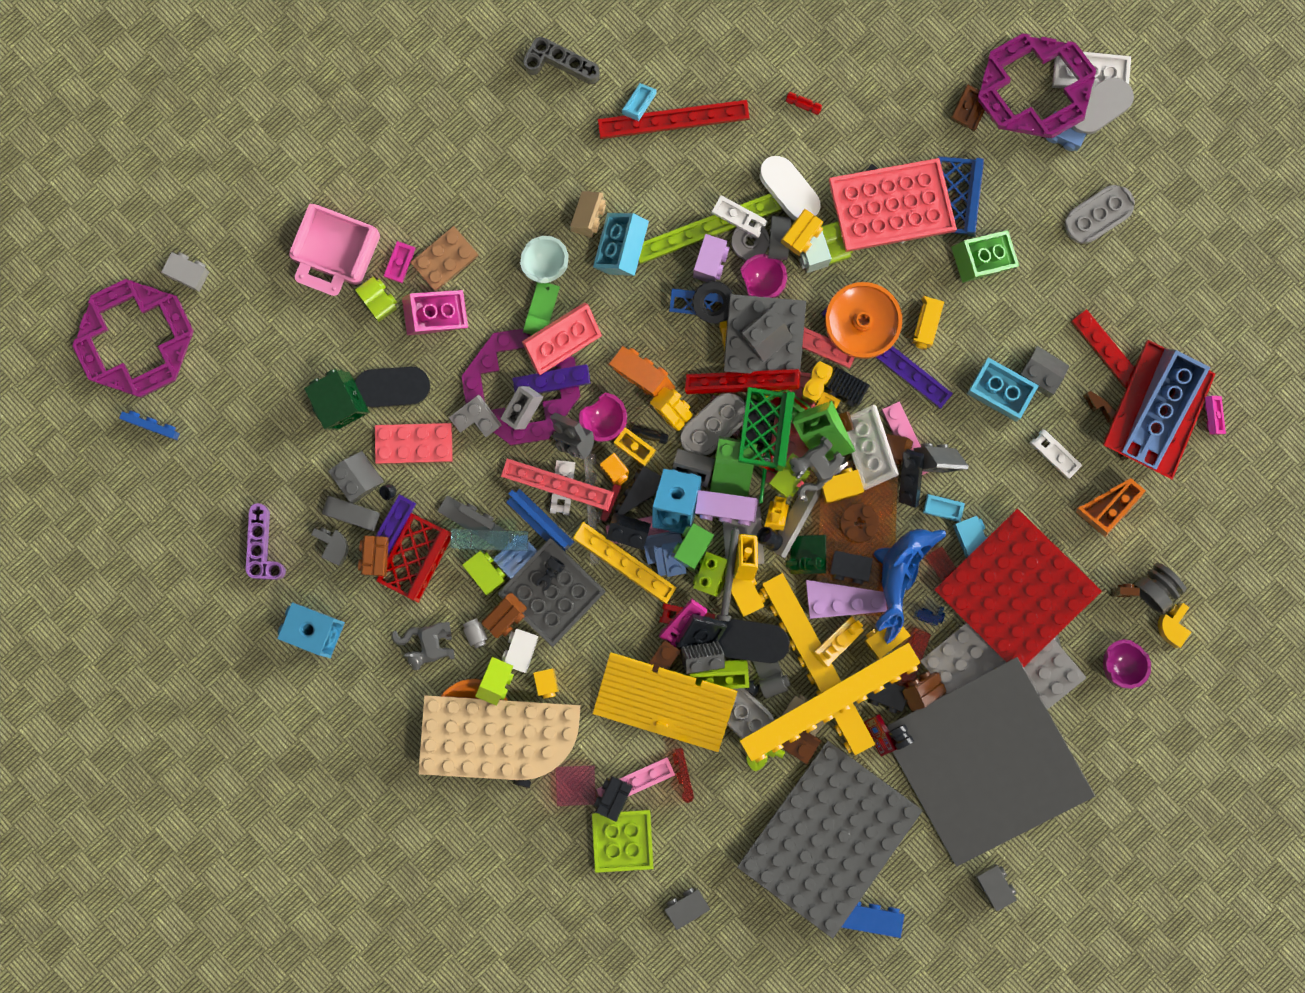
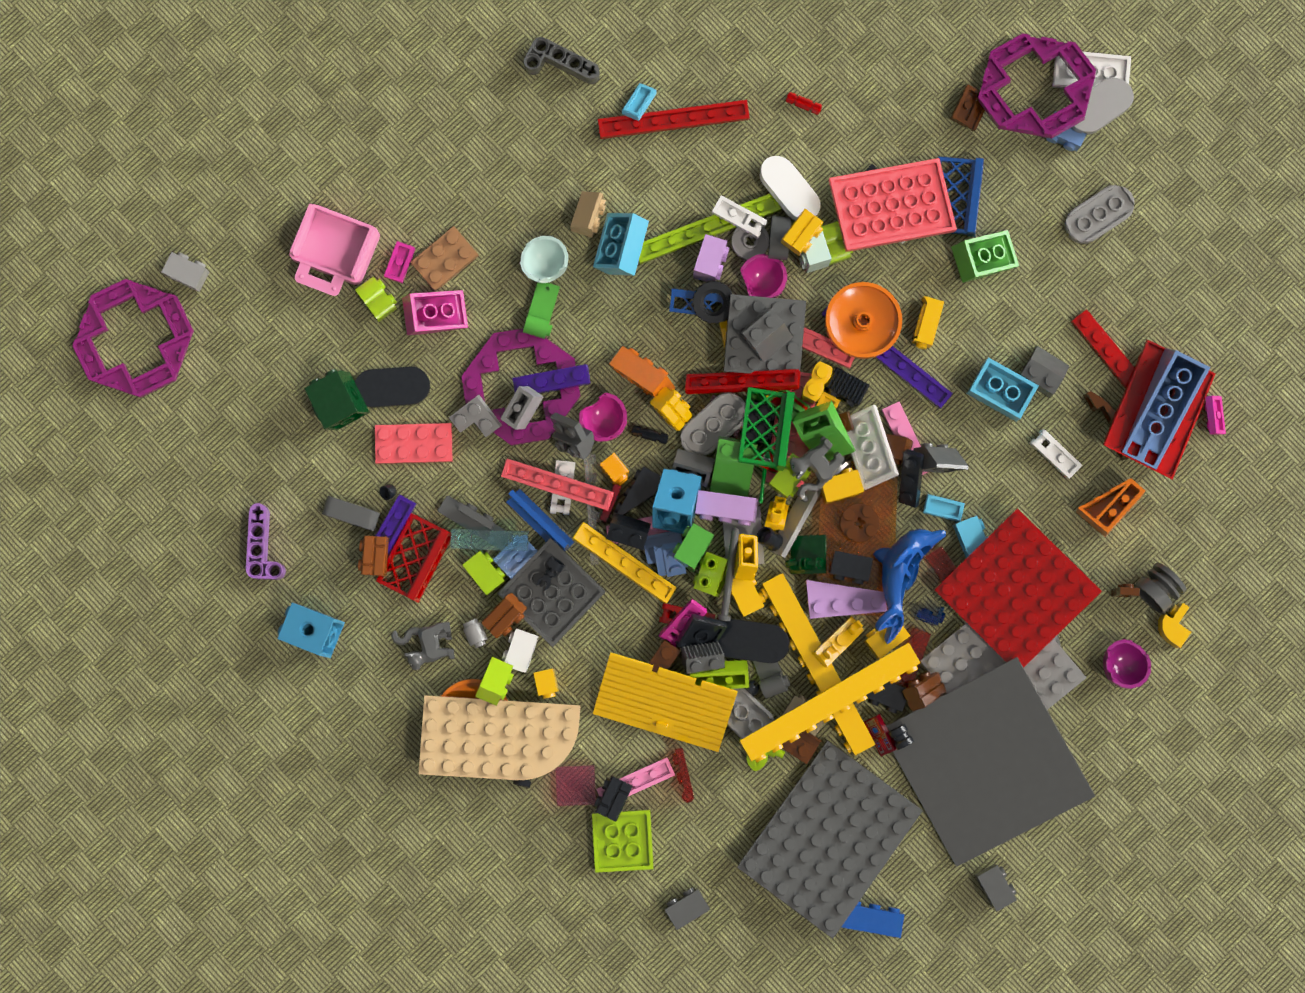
blue plate [119,410,180,440] -> none
dark grey brick [311,527,349,567] -> none
dark grey slope [328,451,384,504] -> none
coral plate [522,302,602,375] -> none
yellow brick [613,428,656,467] -> none

